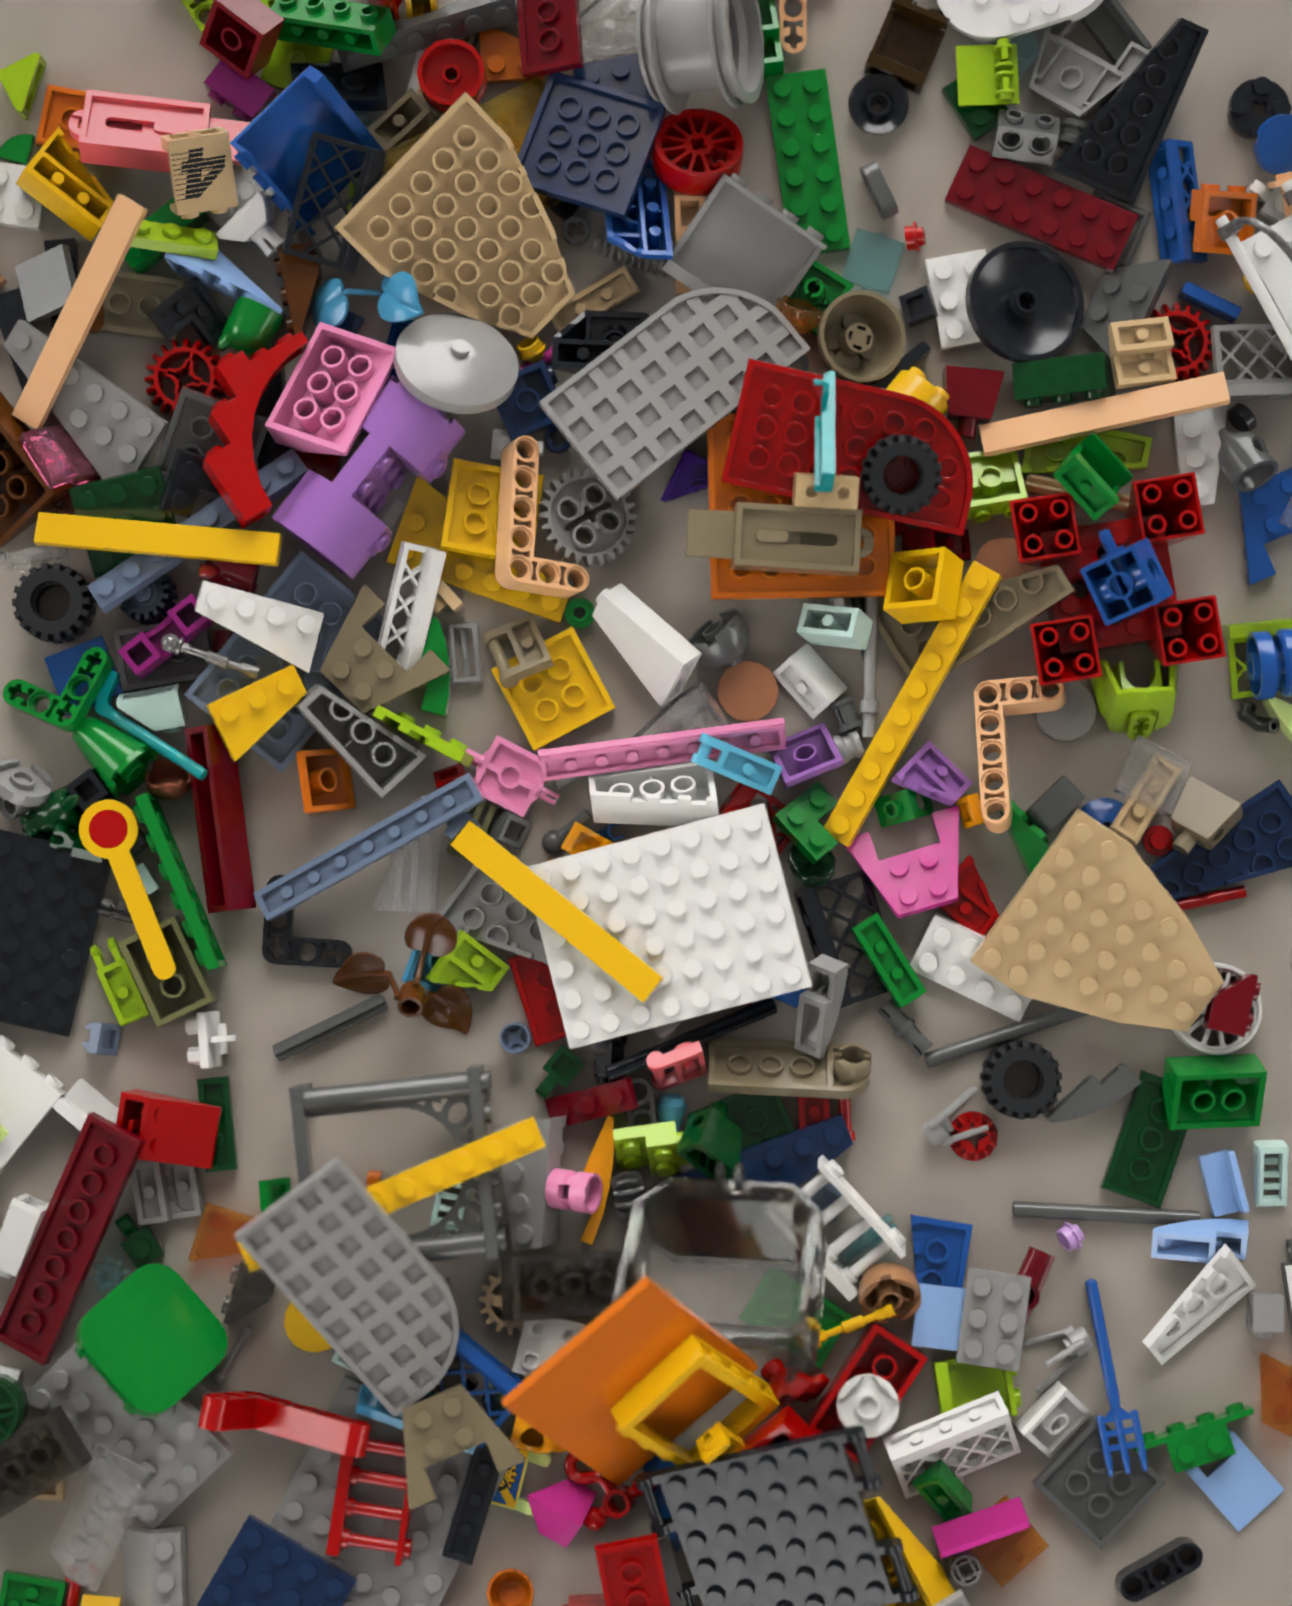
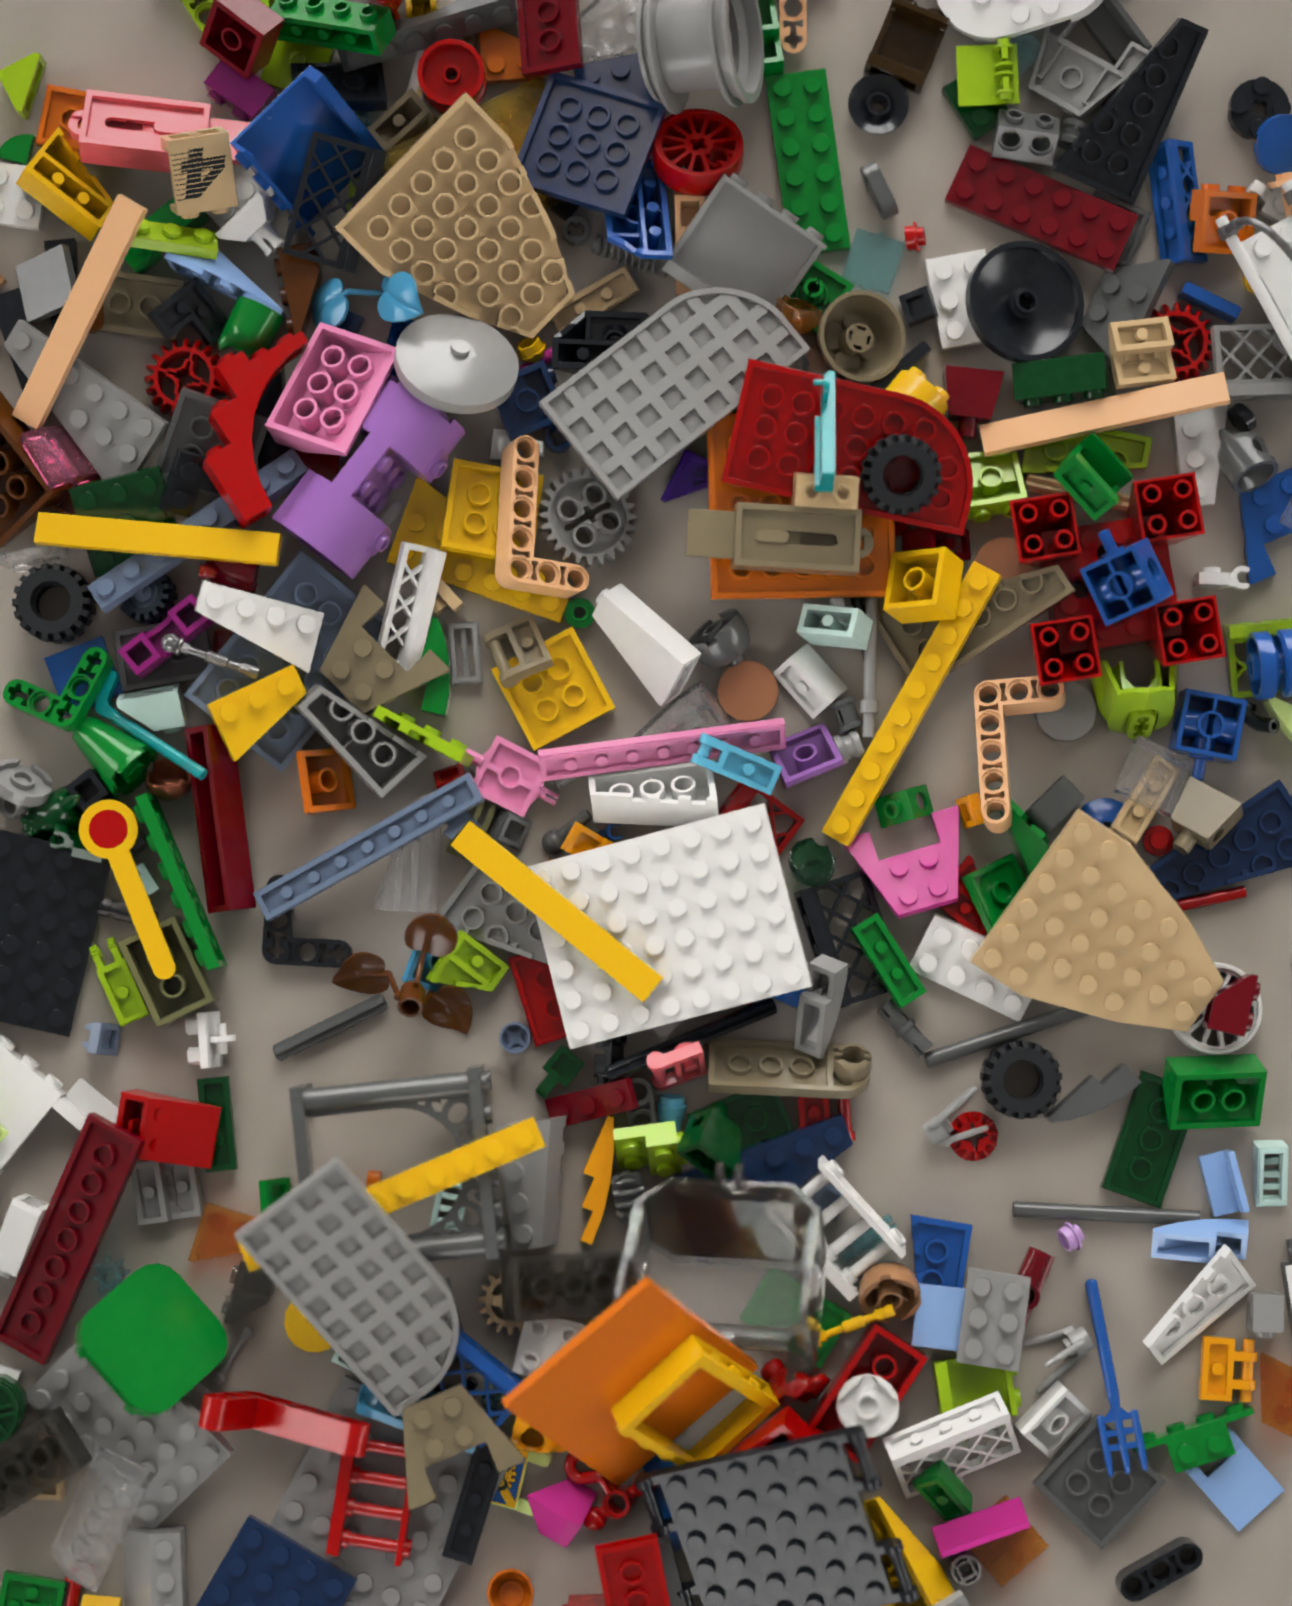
dark green plate [115,1212,165,1269] -> none
bright pink wheel [545,1168,603,1214] -> none
yellow bracket [695,1421,745,1464] -> none
green plate [772,781,838,865] -> none
medium lavender wing [891,740,973,806] -> none
none -> green tile [961,853,1026,933]
none -> blue piece [1167,688,1248,781]
none -> white plate [1193,566,1250,590]
none -> light orange plate [1198,1335,1258,1402]

